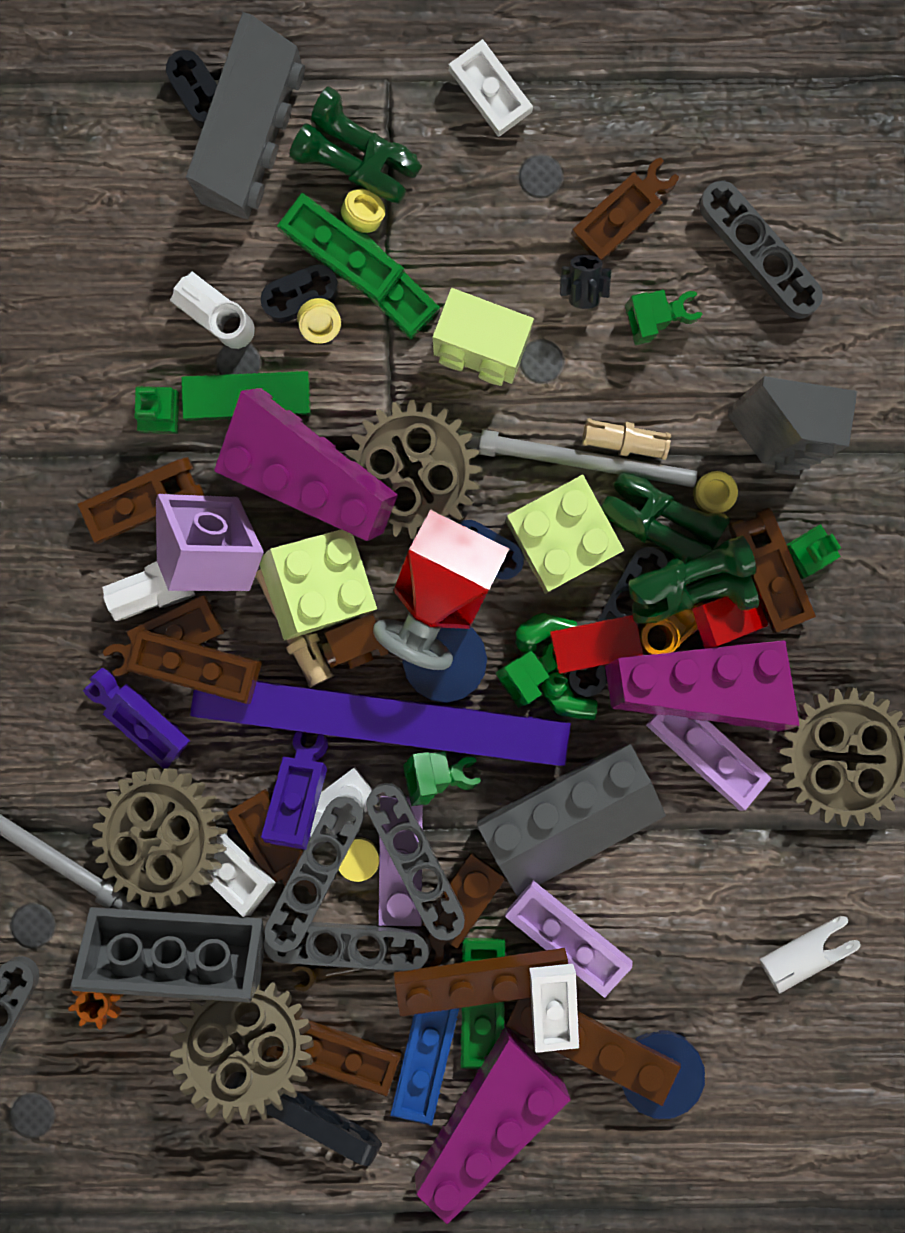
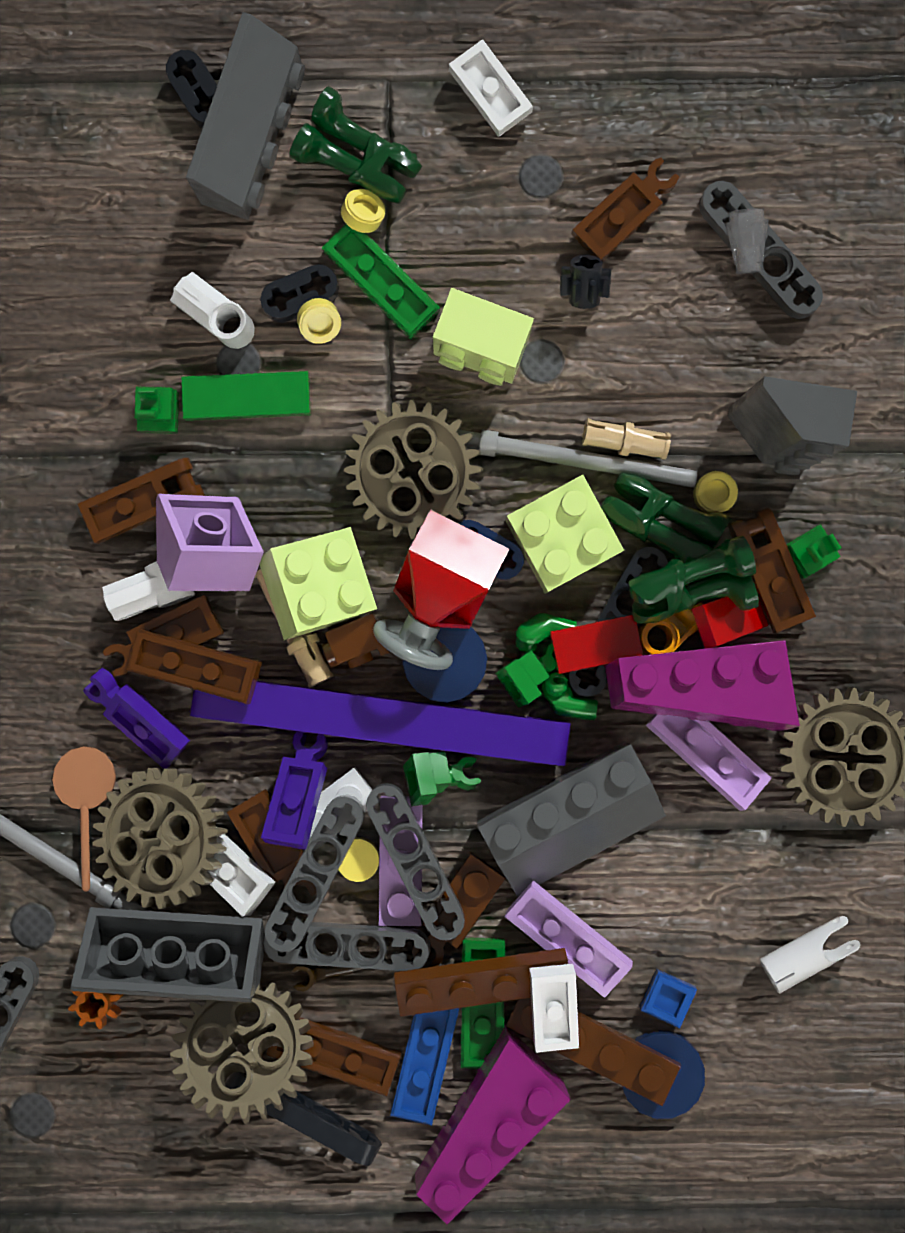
magenta wedge [214,388,398,541] -> none
green tile [277,193,405,306] -> none
green piece [625,290,703,346] -> none
none -> nougat piece [52,747,116,892]
none -> blue tile [639,969,697,1028]
none -> clear cone [725,208,769,274]

